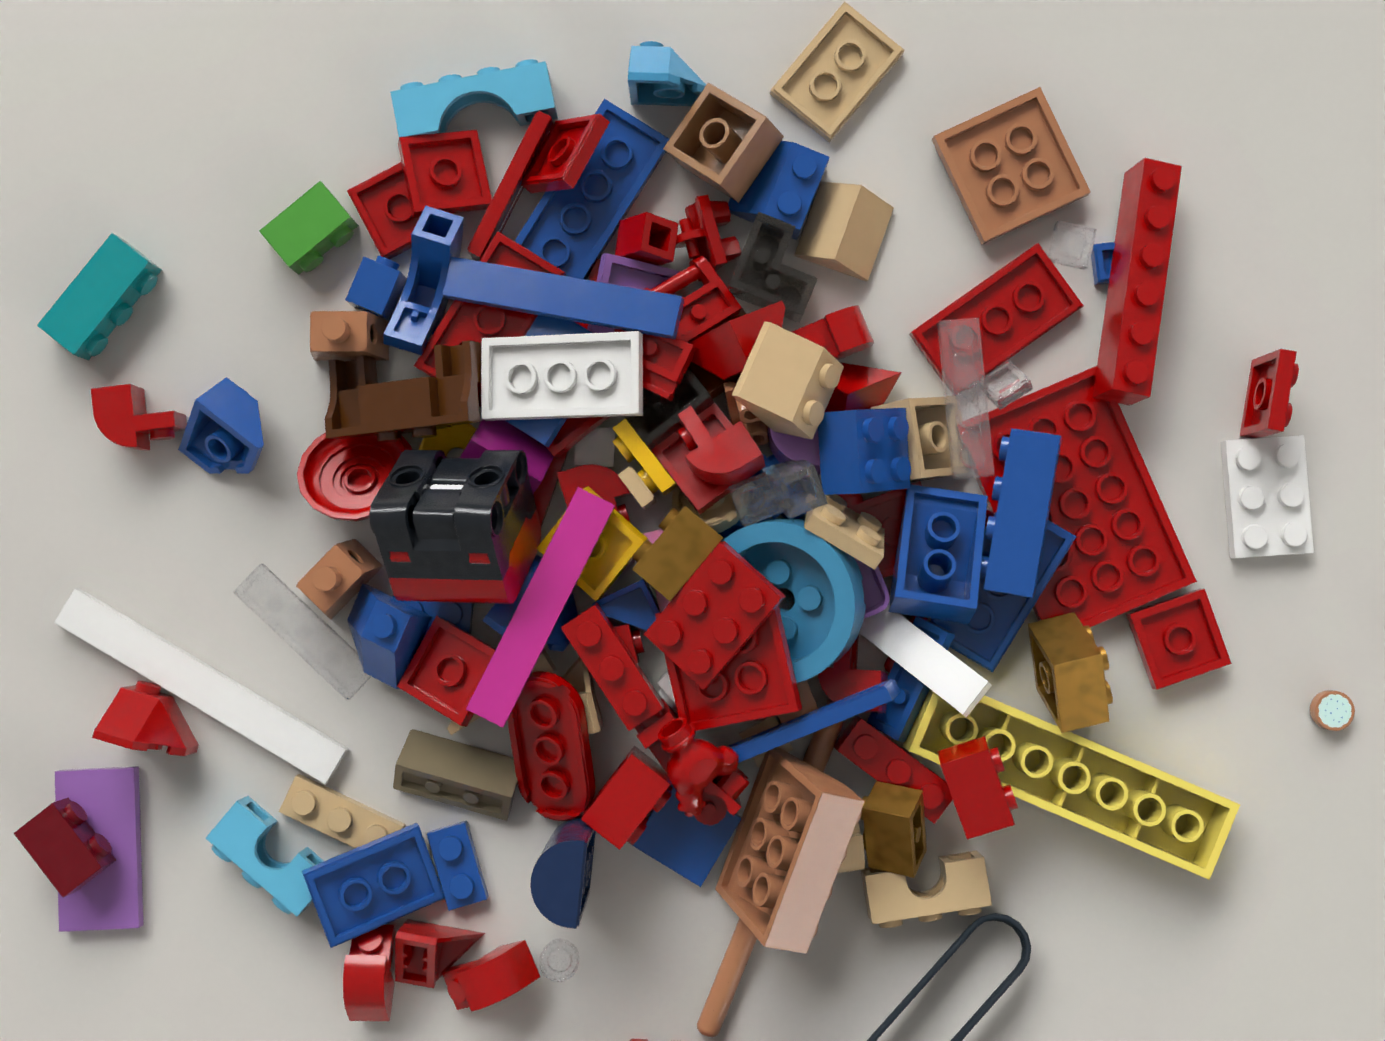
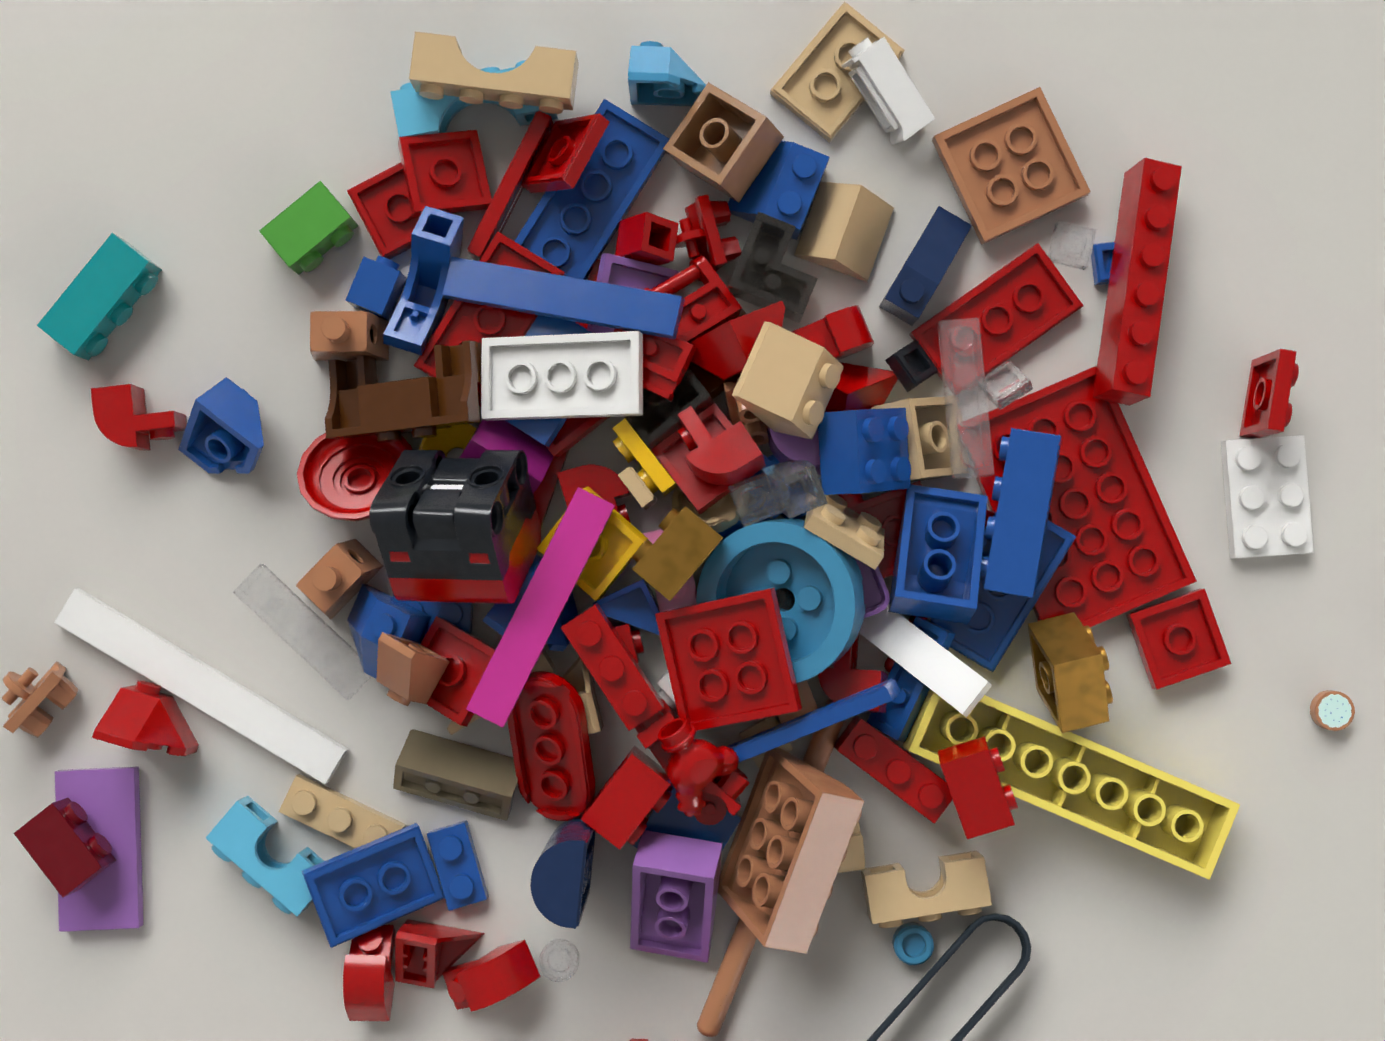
white tile [574,427,616,468] -> none
red plate [644,541,786,690] -> none
pearl gold brick [860,781,927,878] -> none
none -> nougat hips [2,661,78,738]
none -> nougat slope [377,632,450,706]
none -> tan arch [409,31,579,114]
none -> medium lavender slope [630,830,722,963]
none -> white window [841,37,935,145]
none -> dark blue slope [879,206,972,326]
none -> black tile [885,340,938,392]
none -> dark azure tile [892,922,934,965]

